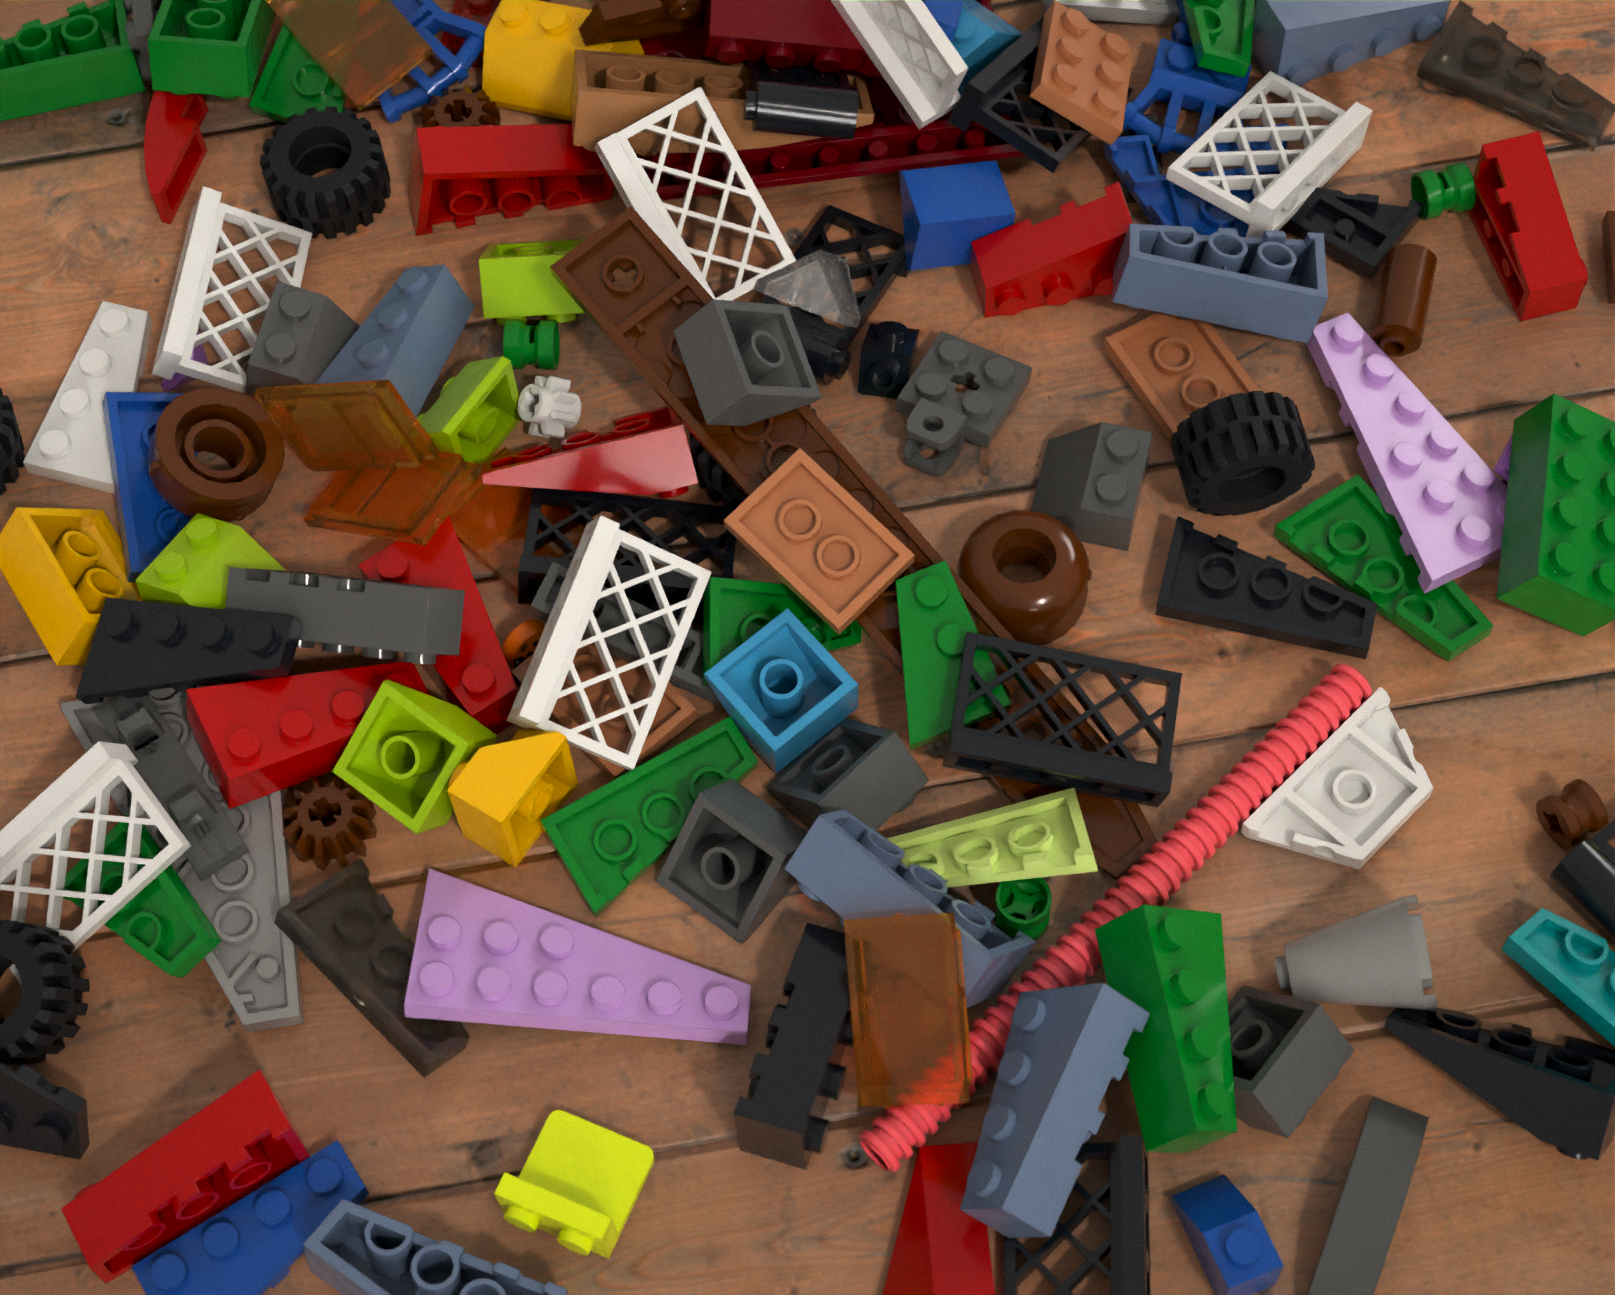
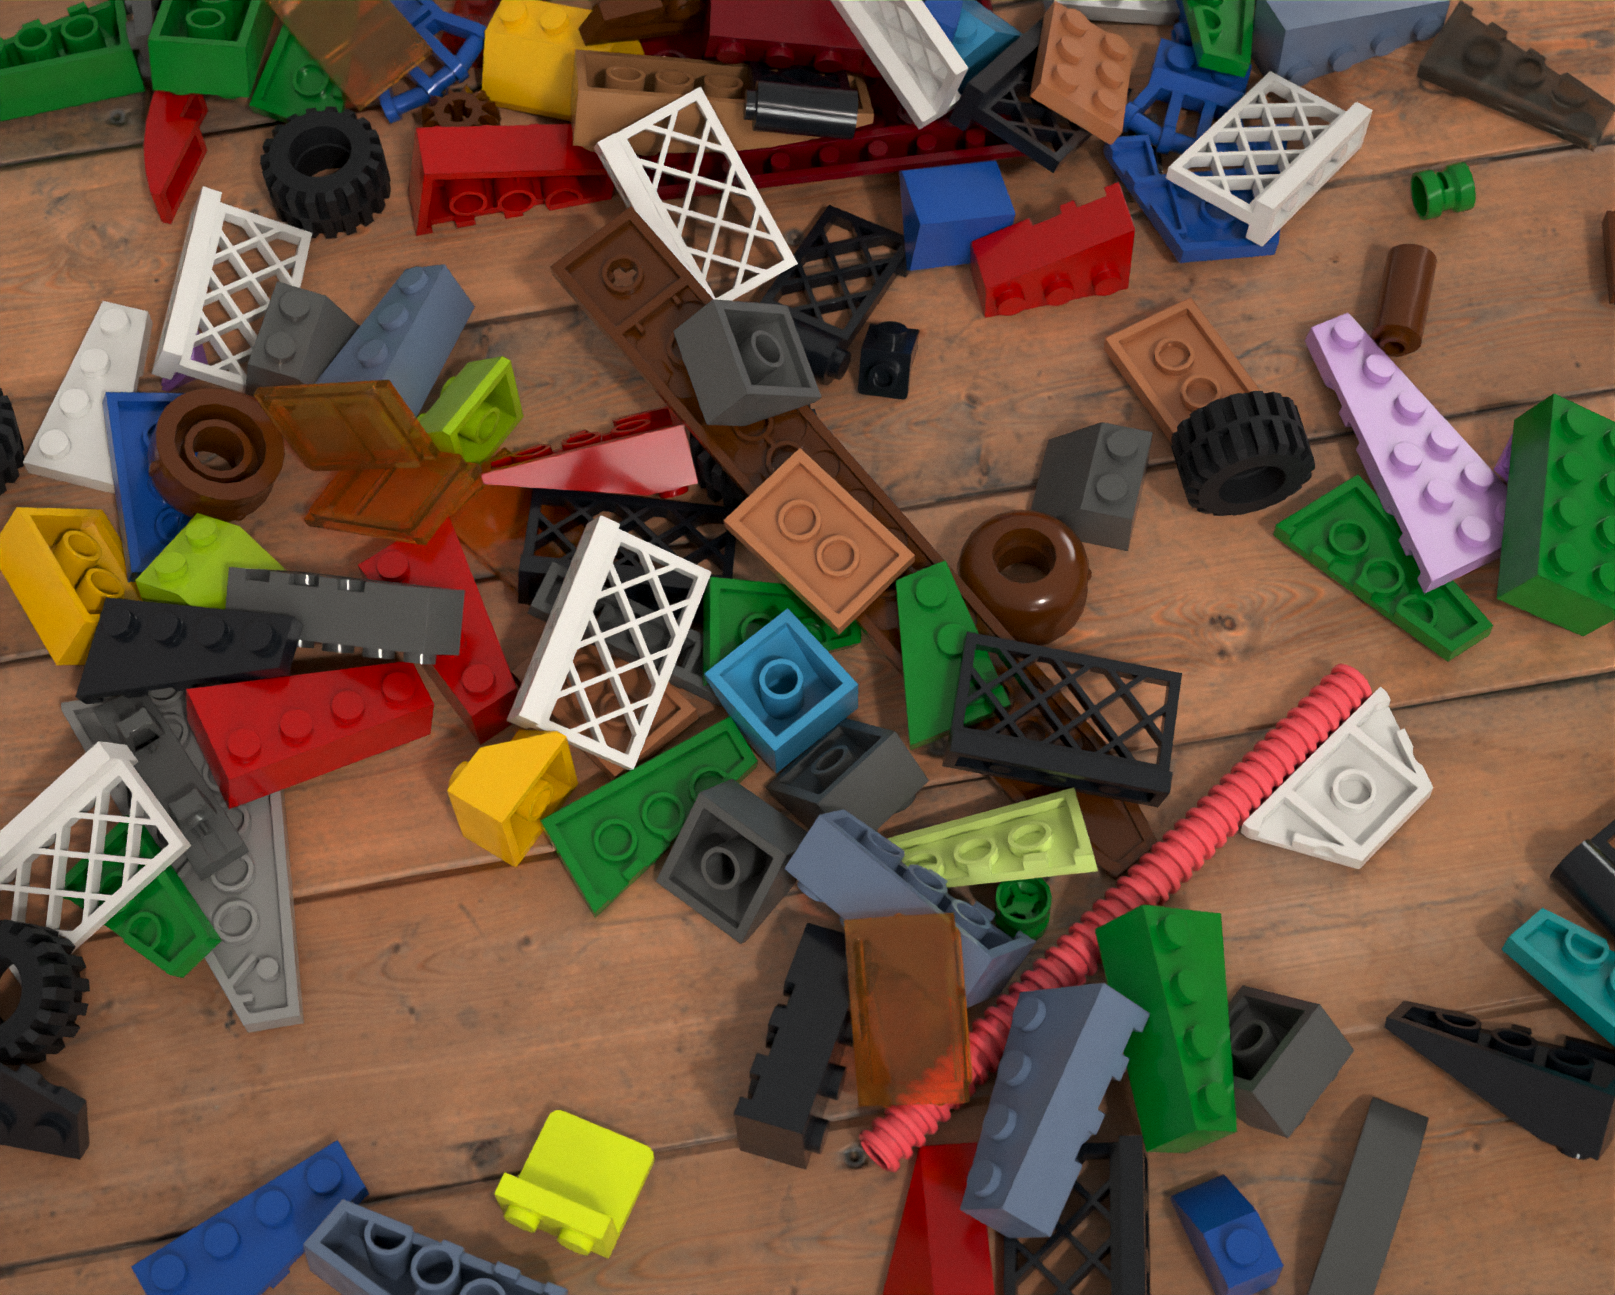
red wedge [61,1069,310,1284] -> none
clear smoke wing [274,858,470,1078] -> none
reddish brown gear [283,775,377,872] -> none
lime slope [332,680,498,834] -> none
lavender wing [404,868,751,1045] -> none
lime slope [479,238,586,325] -> none
orange tile [502,620,545,669] -> none
green wheel [503,320,560,370] -> none
white gear [518,375,581,438] -> none
clear slope [753,250,860,328] -> none
dark grey plate [896,331,1032,477] -> none
sand blue wedge [1112,224,1328,343] -> none
black wing [1155,516,1377,659] -> none
light grey cone [1275,894,1438,1010] -> none
black wing [1288,187,1425,279] -> none
red wedge [1467,131,1588,322] -> none
reddish brown wheel [1536,779,1608,848] -> none

